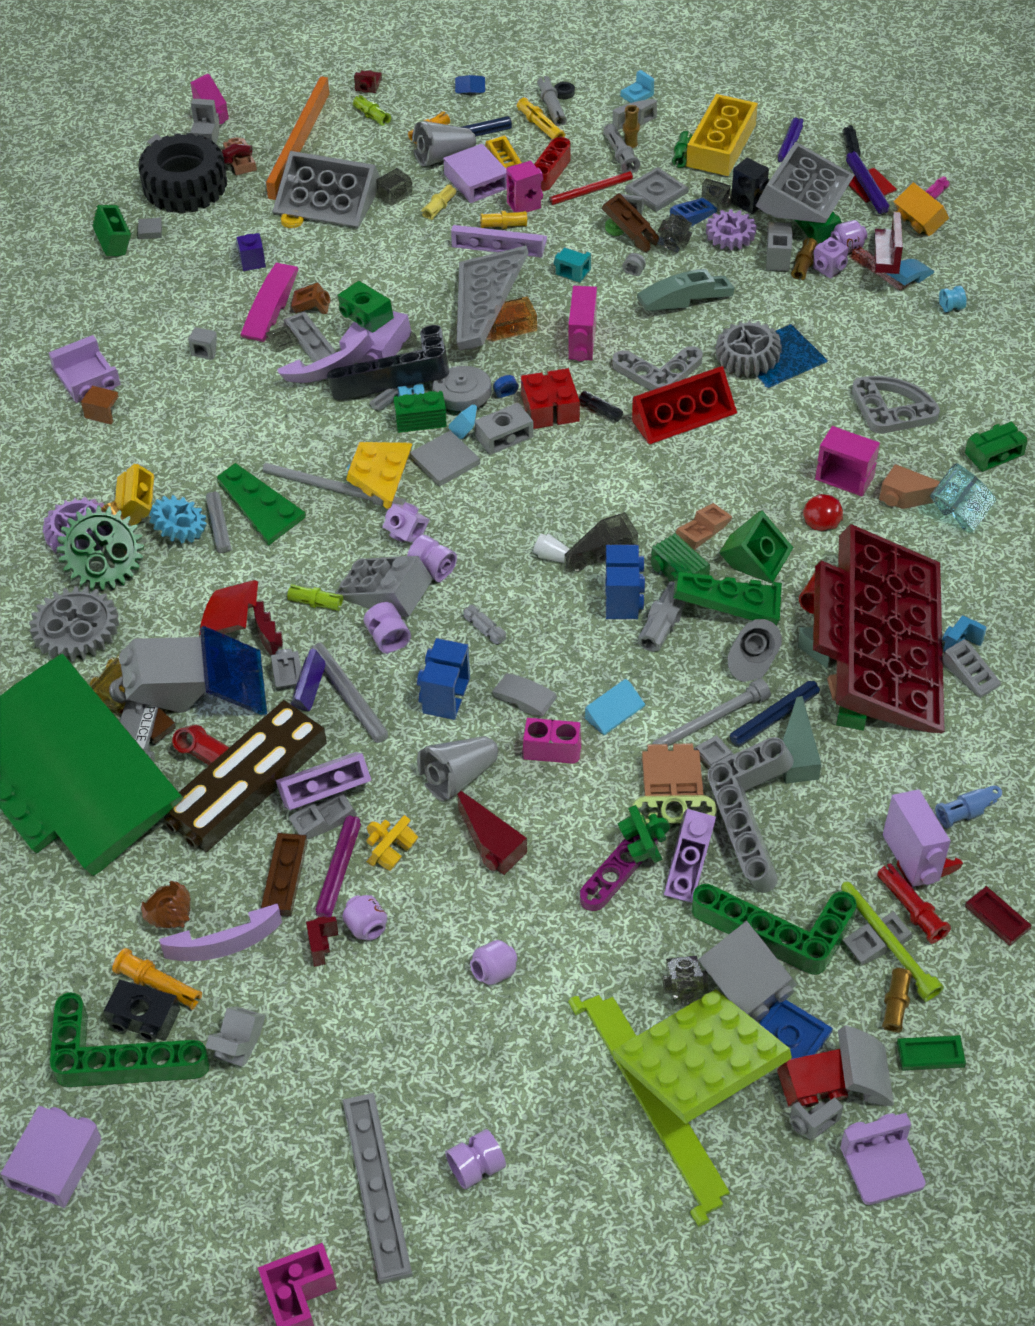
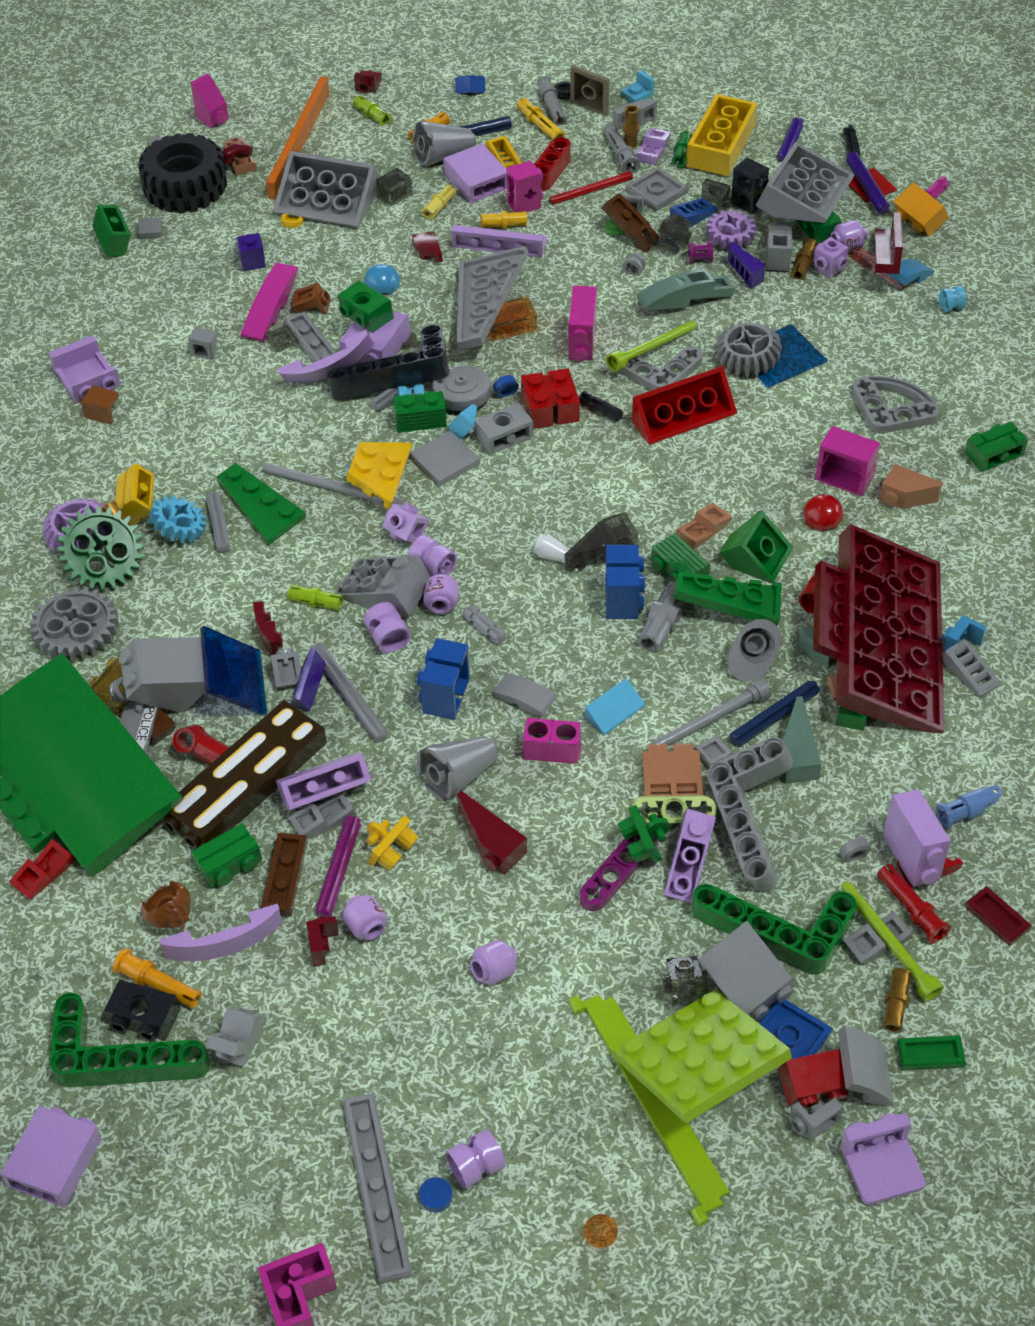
light grey brick [190,99,219,144] -> none
red slope [199,580,258,637] -> none
teal brick [554,247,591,283] -> none
clear light blue slope [930,463,997,533] -> none
none -> red slope [9,839,76,900]
none -> green brick [190,823,262,889]
none -> dark azure hair [364,264,400,295]
none -> dark red slope [412,231,443,262]
none -> blue tile [419,1177,453,1213]
none -> lavender head [423,574,459,614]
none -> dark tan slope [570,65,610,116]
none -> clear orange plate [584,1214,618,1248]
none -> lime piece [606,321,697,372]
none -> lavender slope [636,128,671,165]
none -> magenta bush [688,241,713,263]
none -> dark purple slope [728,242,765,289]
none -> light grey tile [839,837,871,862]

